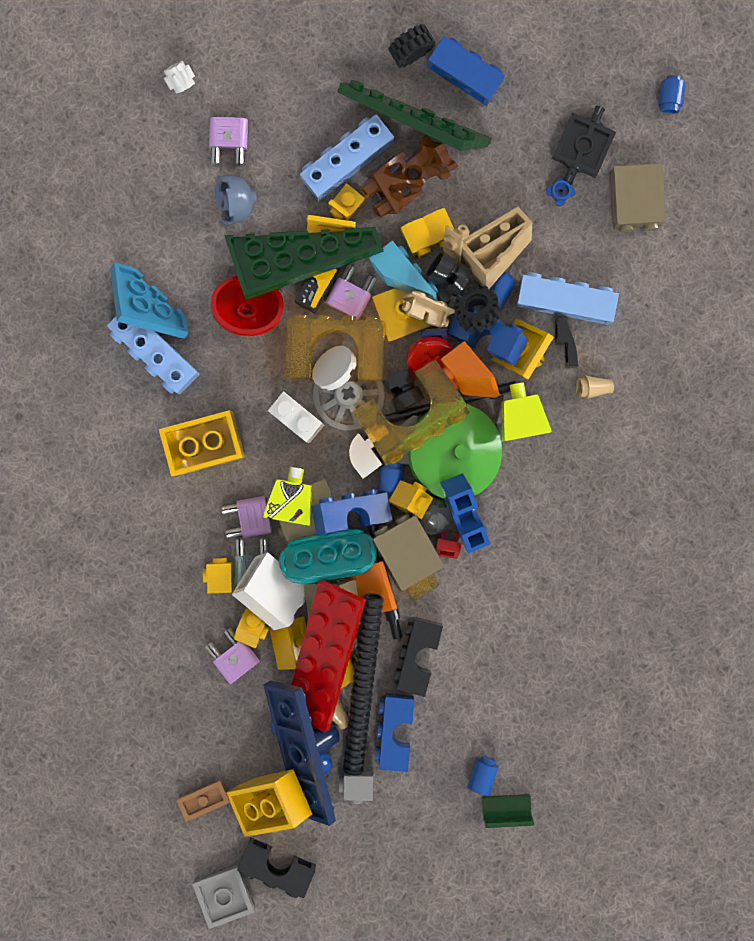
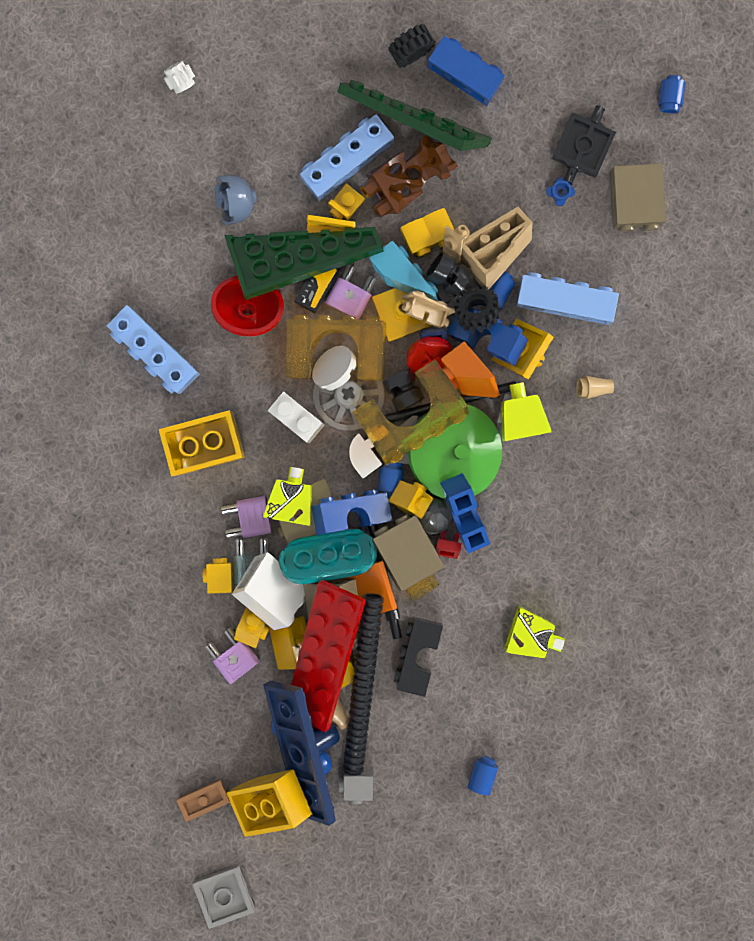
dark azure plate [110,262,189,339] -> none
lavender piece [209,117,248,166] -> none
black arch [237,837,316,898] -> none
blue arch [375,693,415,772] -> none
dark green panel [482,794,534,828] -> none
black slope [555,318,579,368] -> none
none -> neon yellow torso [504,606,565,658]

